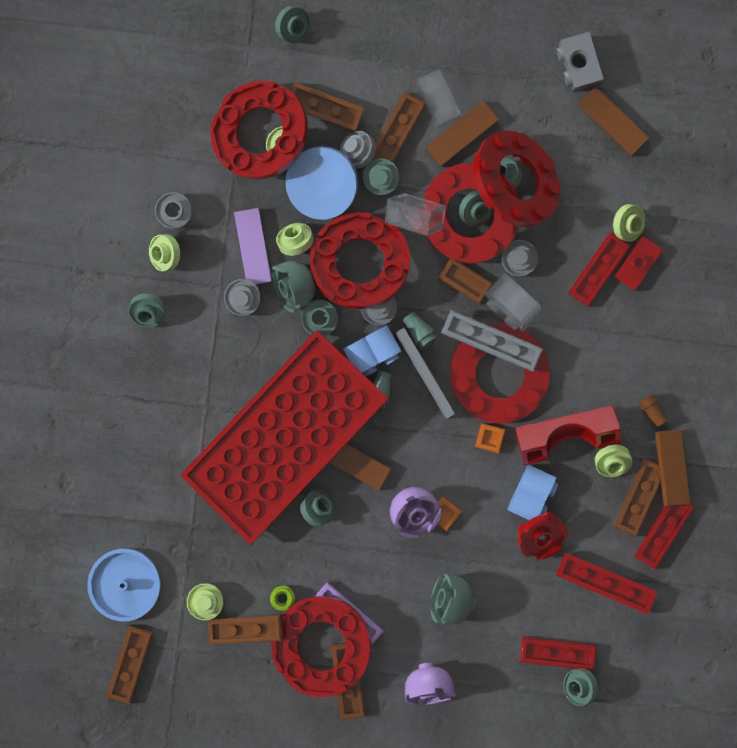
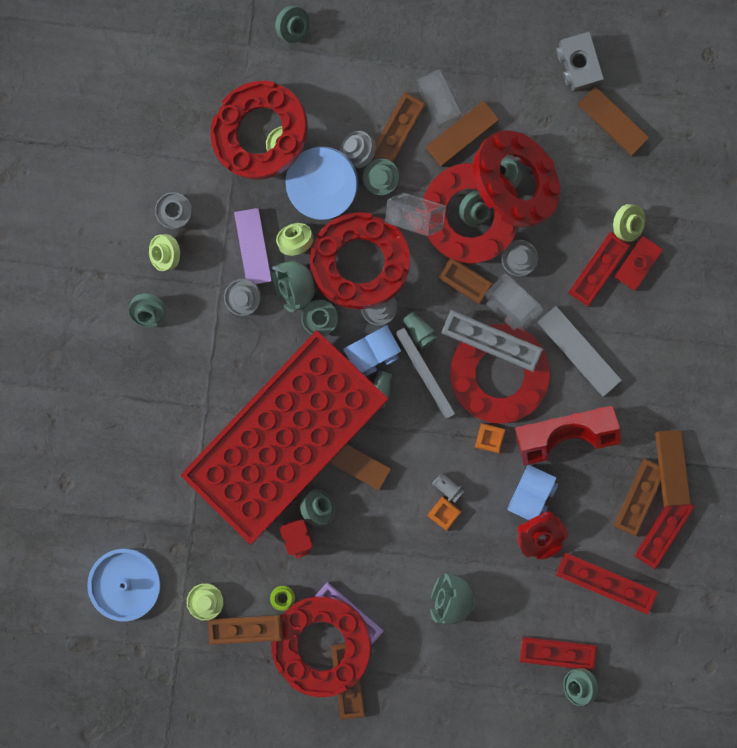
dark orange tile [106,625,153,705] -> none
dark orange plate [291,82,364,132] -> none
lavender cylinder [390,487,442,538] -> none
lavender cylinder [405,663,456,705] -> none
yellowish green plate [595,445,632,477] -> none
dark orange pin [640,394,668,427] -> none
none -> red brick [280,518,313,559]
none -> light grey pin [432,472,464,503]
none -> light grey tile [537,306,622,397]

